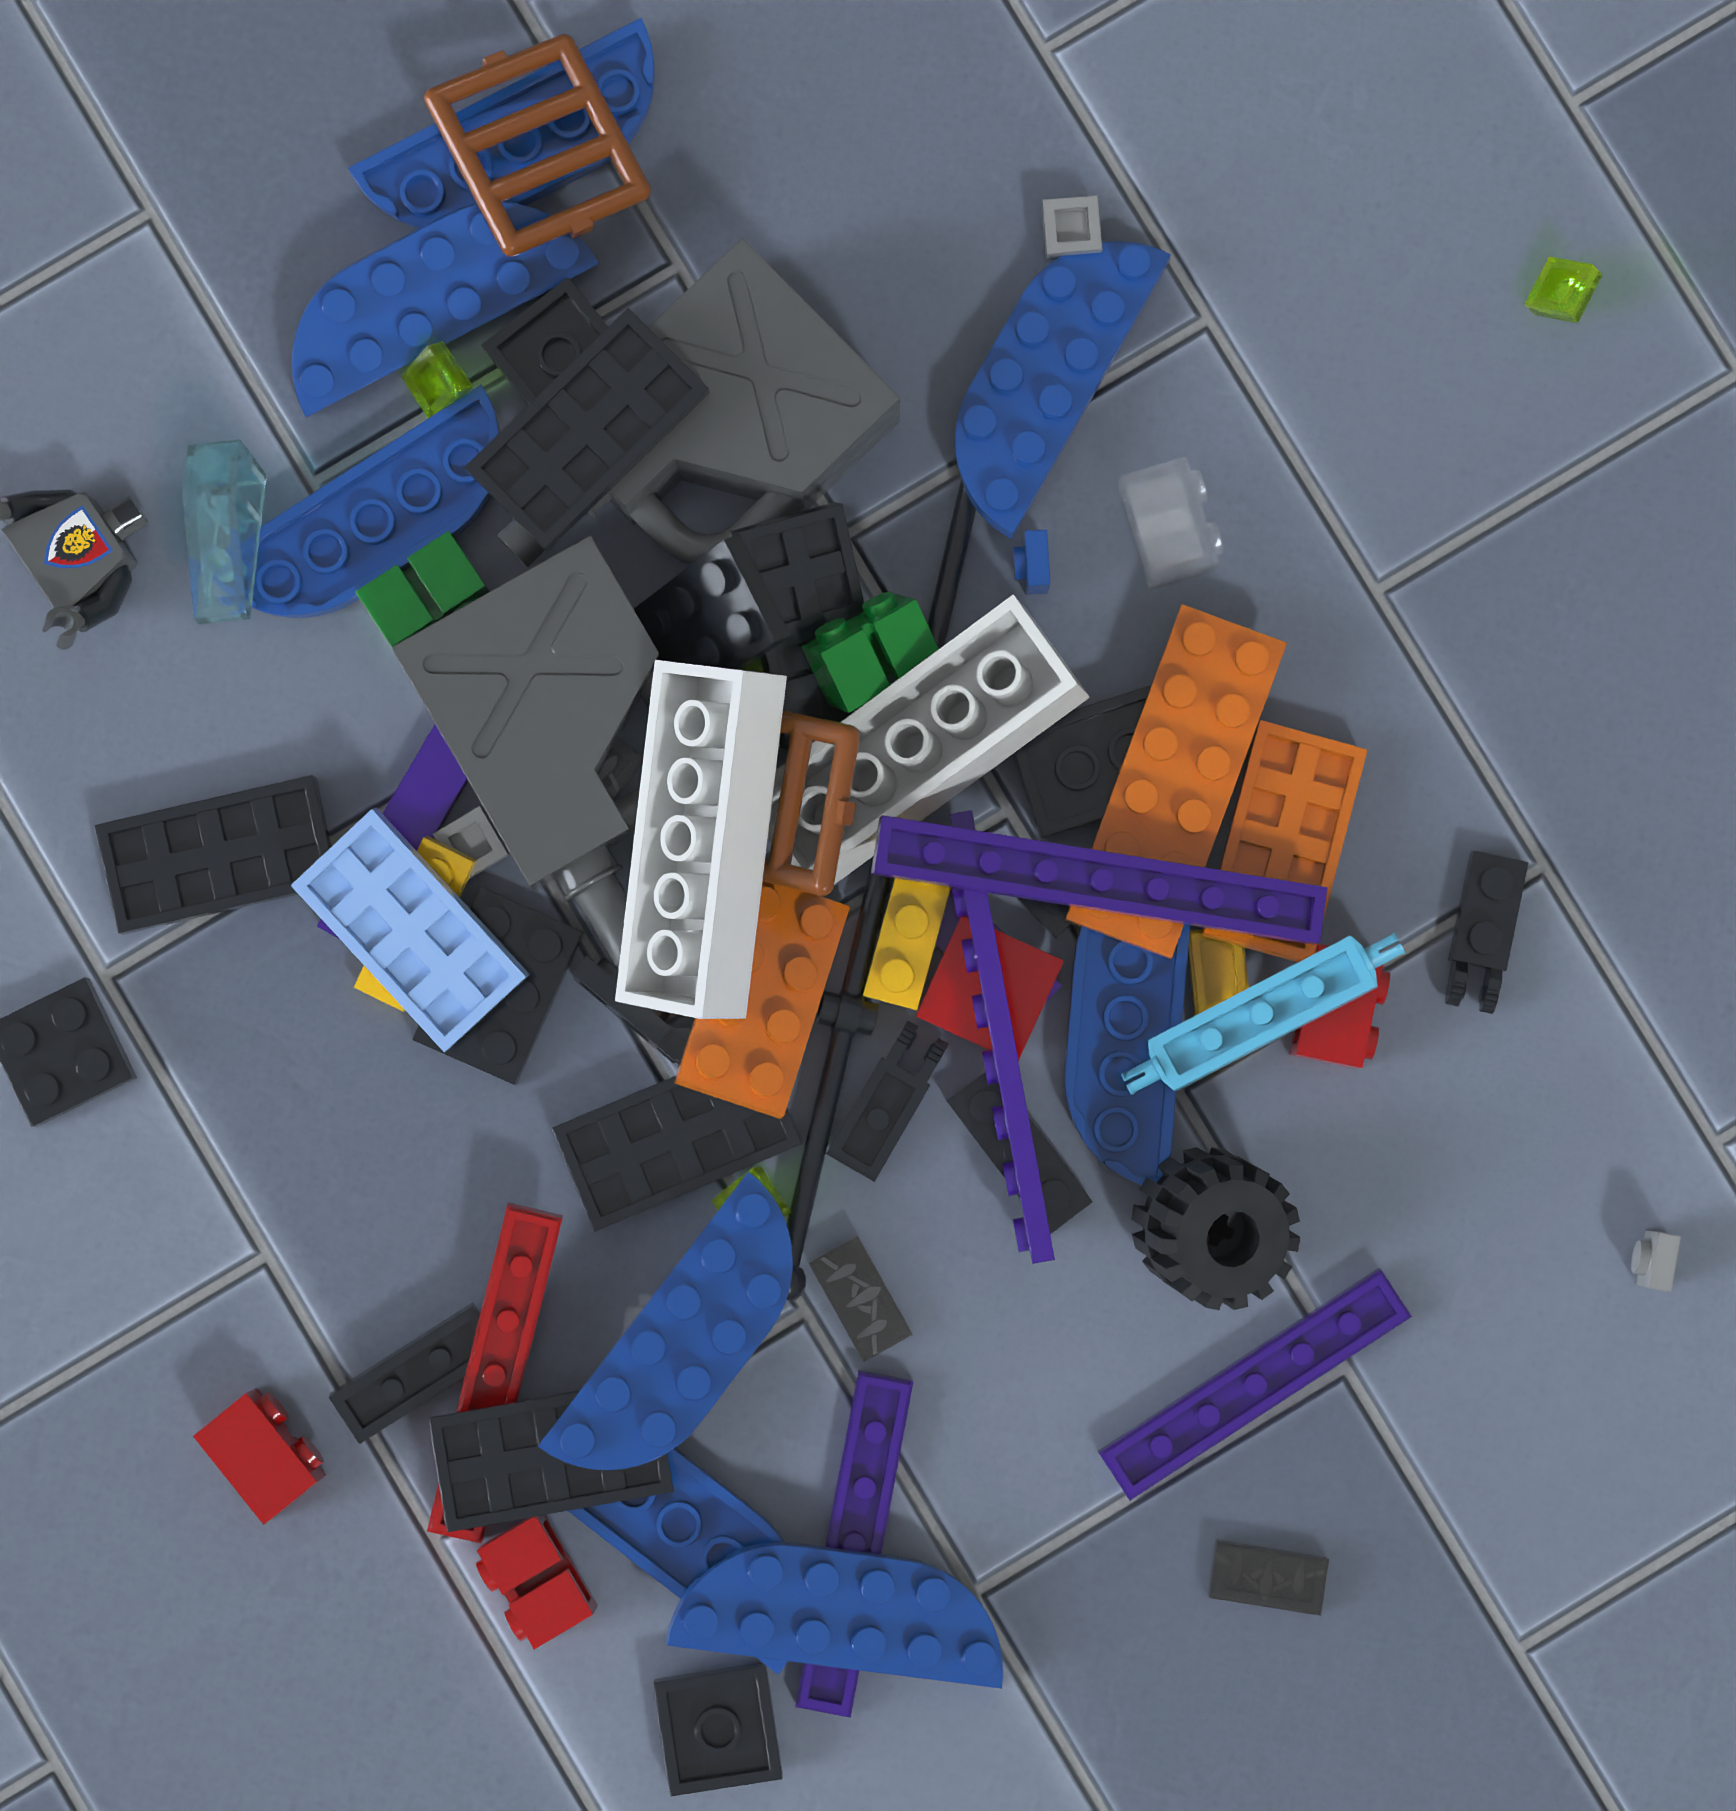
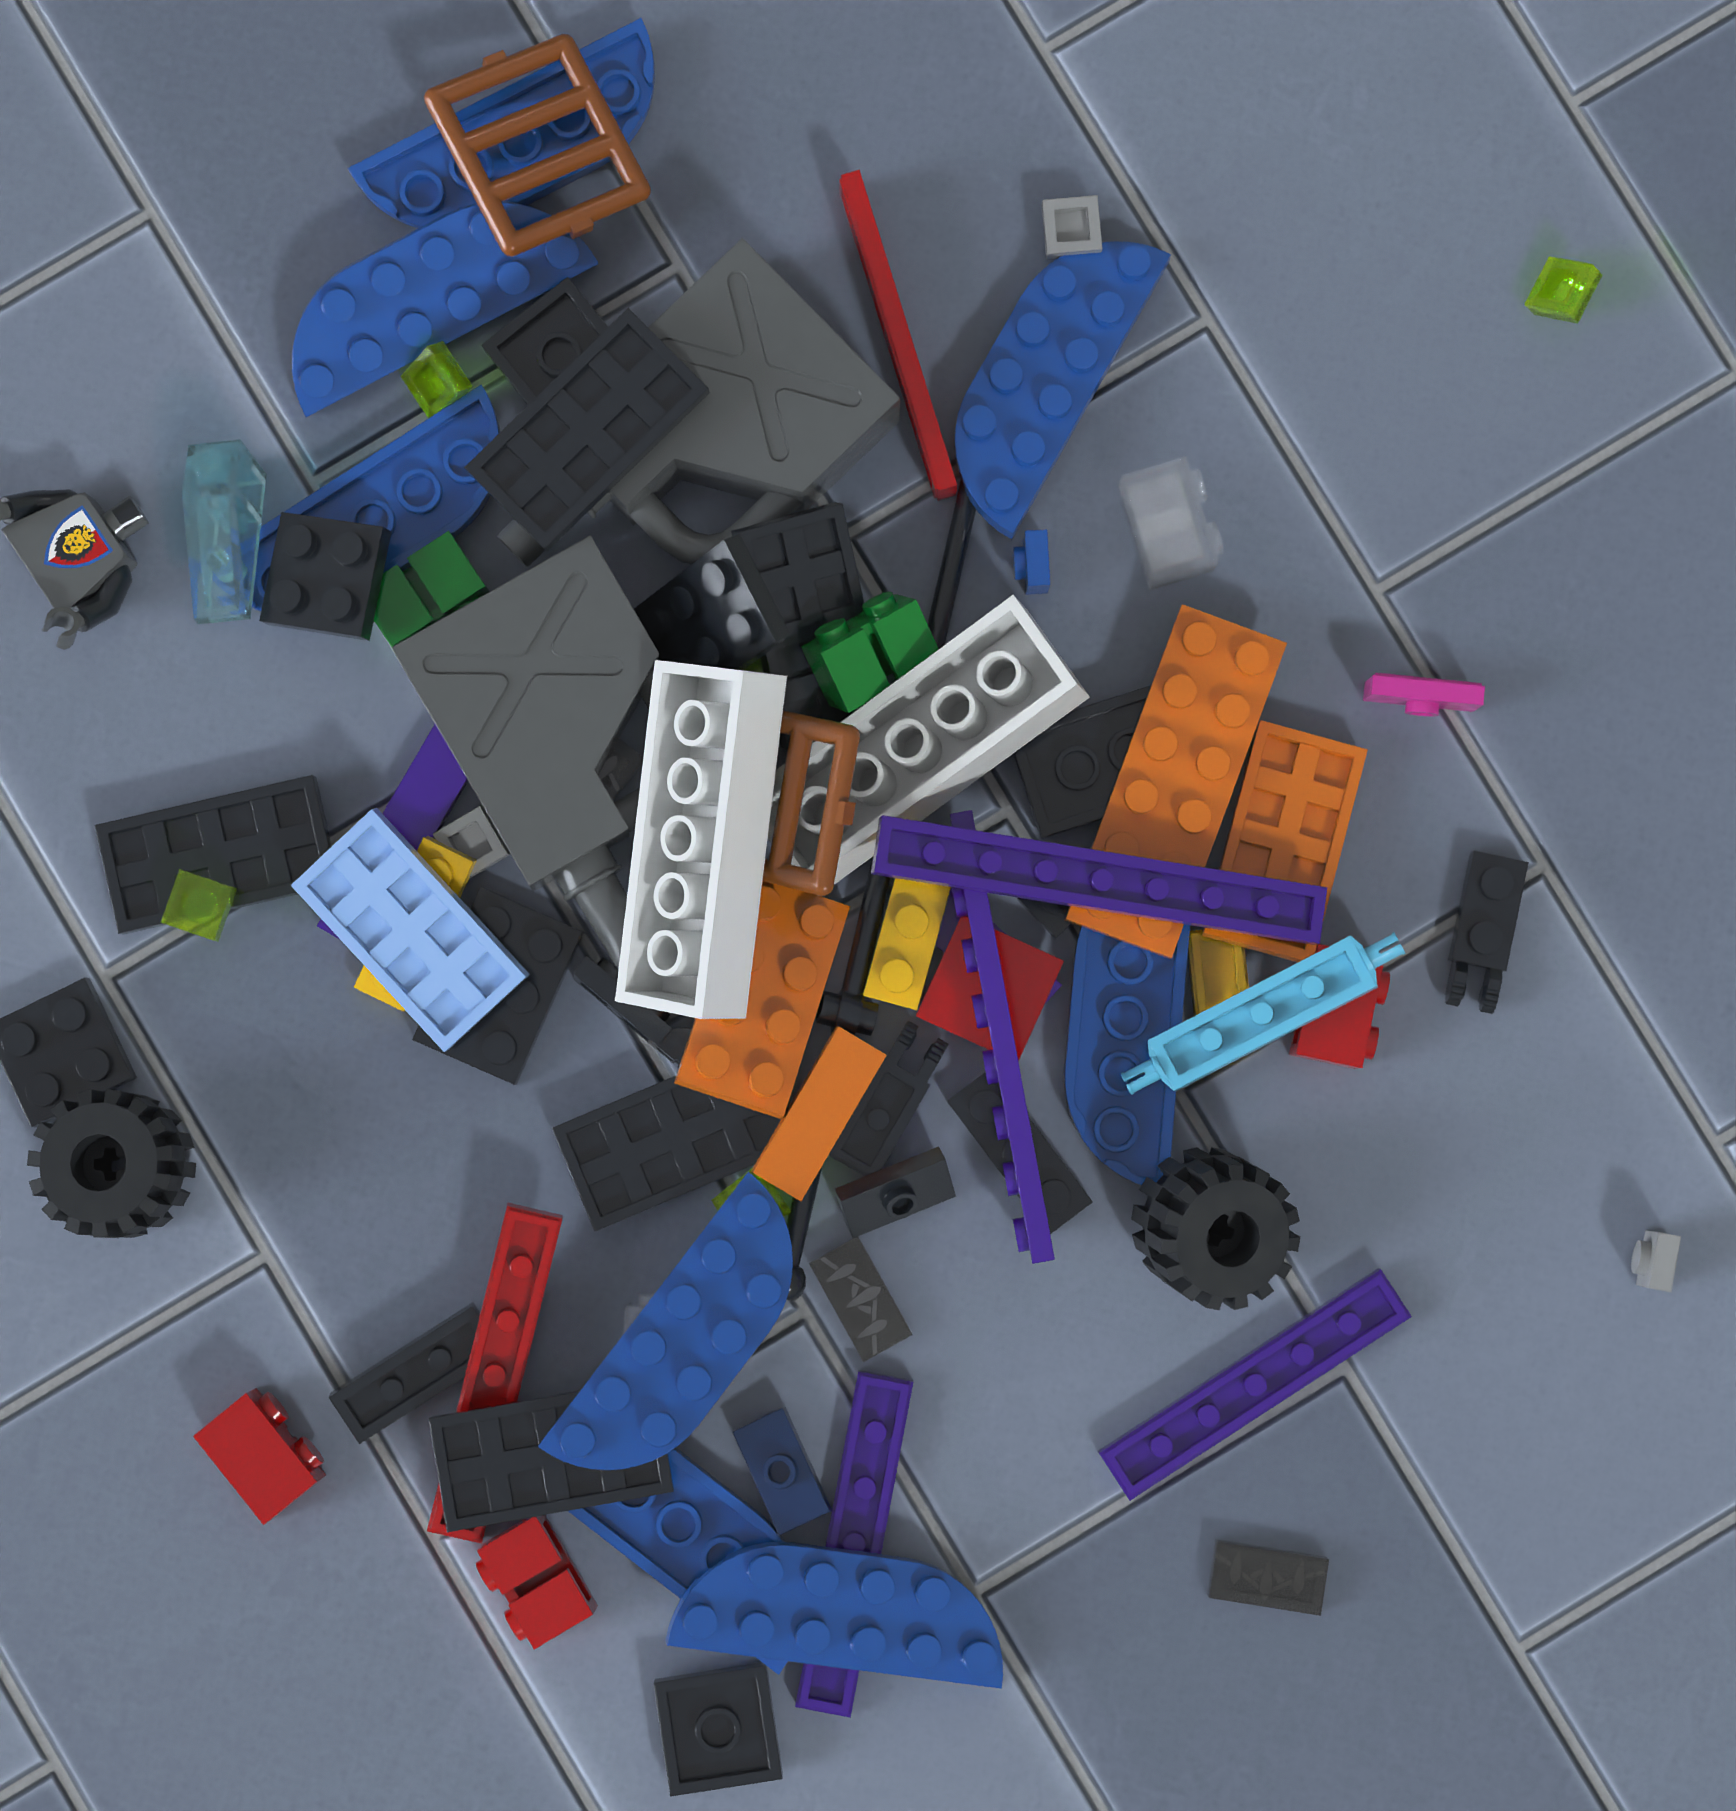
none -> black wheel [27,1089,196,1238]
none -> clear neon green plate [161,869,237,942]
none -> black plate [259,512,392,641]
none -> dark blue plate [733,1407,833,1536]
none -> orange tile [751,1026,887,1201]
none -> black plate [835,1146,956,1238]
none -> red tile [839,169,957,501]
none -> dark pink plate [1363,673,1485,717]

